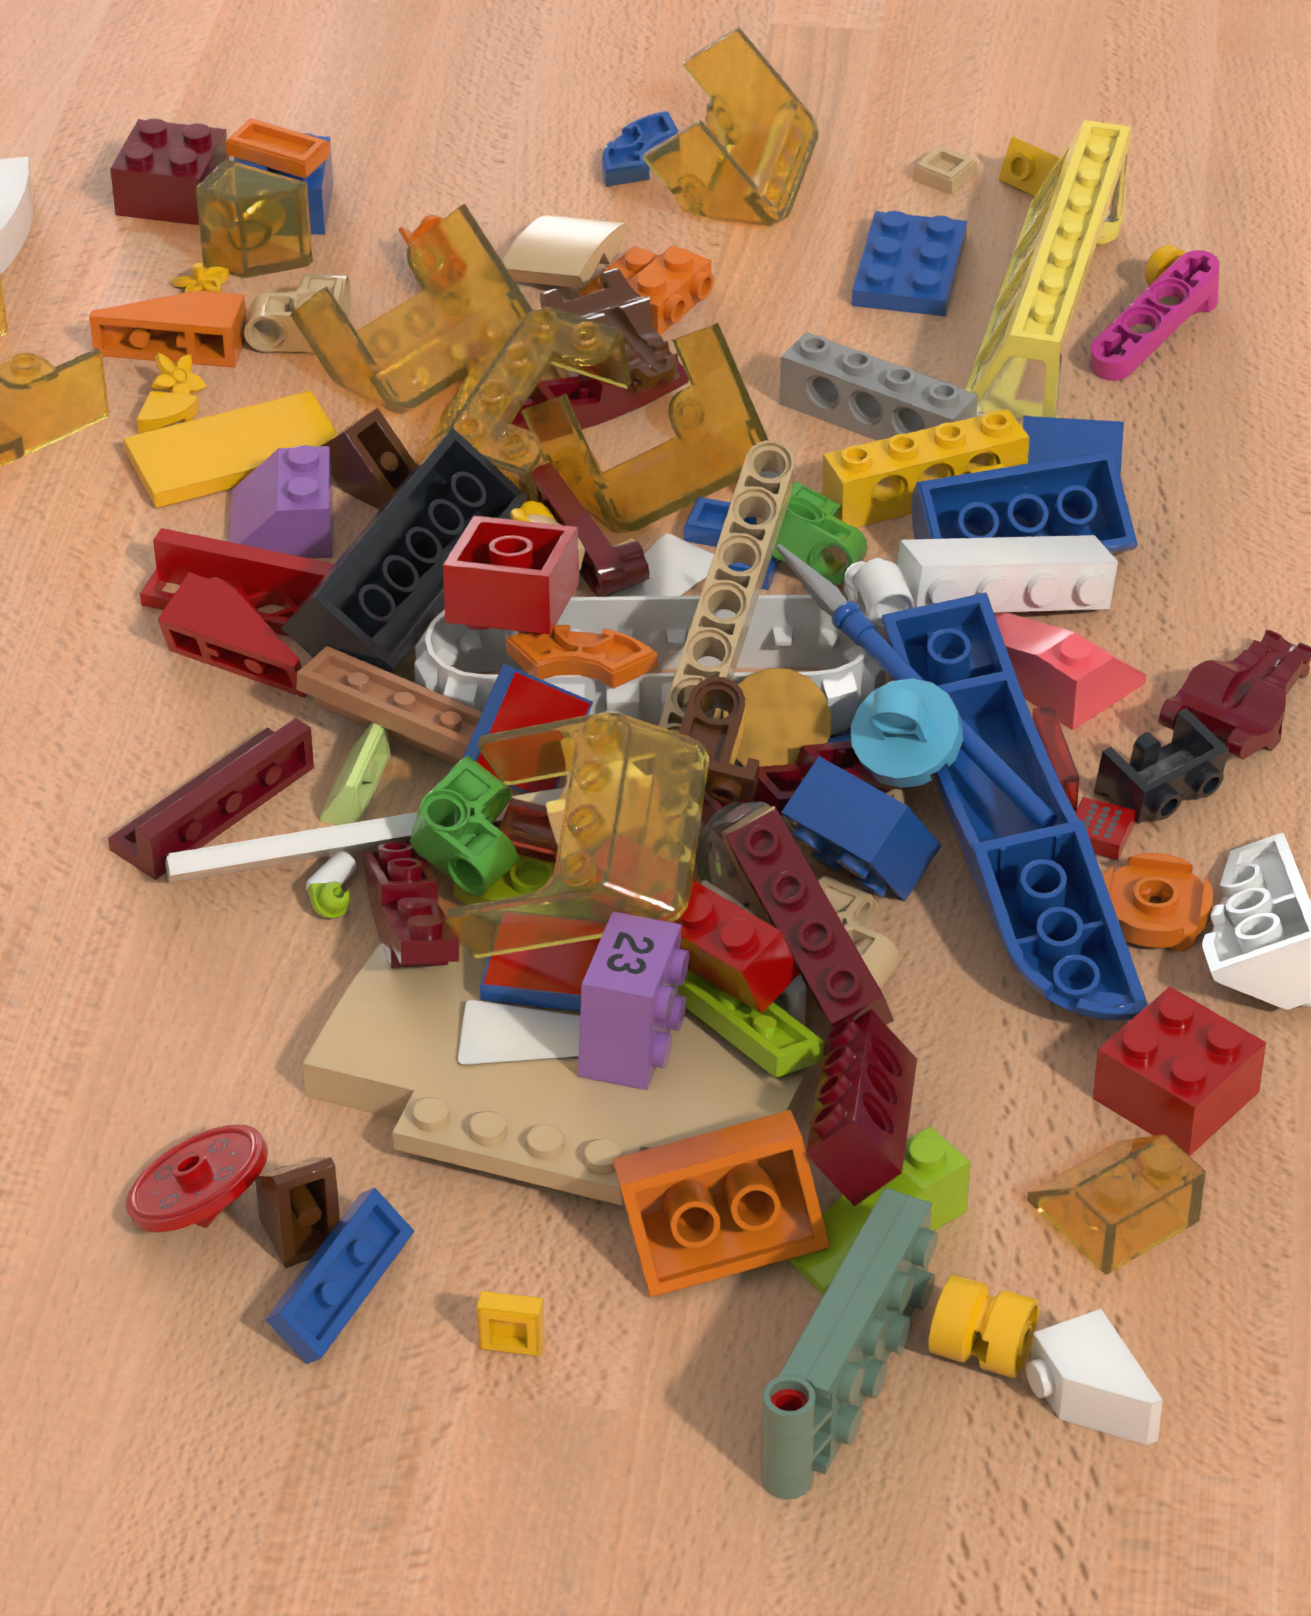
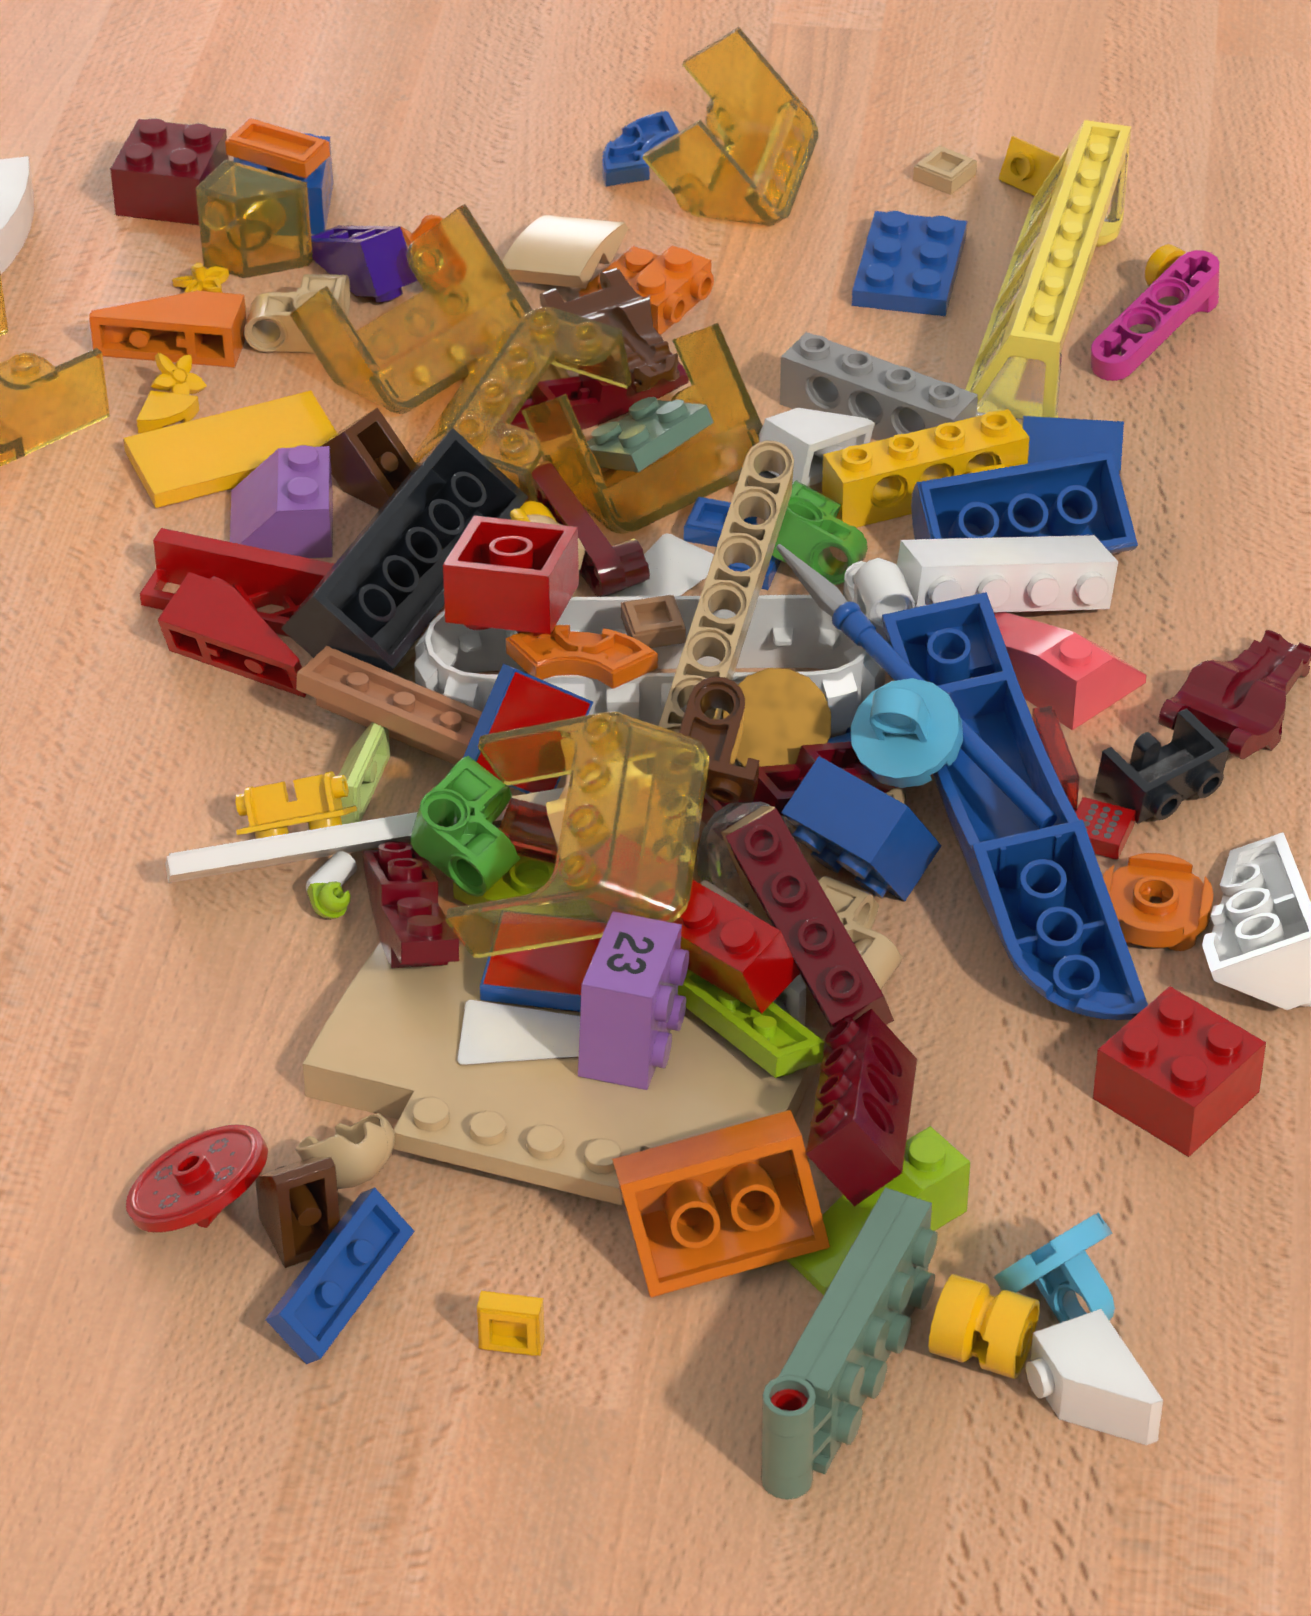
dark red fence [108,718,314,880] -> none
clear yellow slope [1027,1135,1206,1275] -> none
none -> yellow hinge [235,771,357,839]
none -> tan hair [295,1113,395,1189]
none -> dark purple slope [298,226,417,302]
none -> sand green plate [577,397,714,472]
none -> medium nougat tile [621,595,686,648]
none -> white slope [759,408,874,486]
none -> medium azure tile [994,1212,1115,1323]

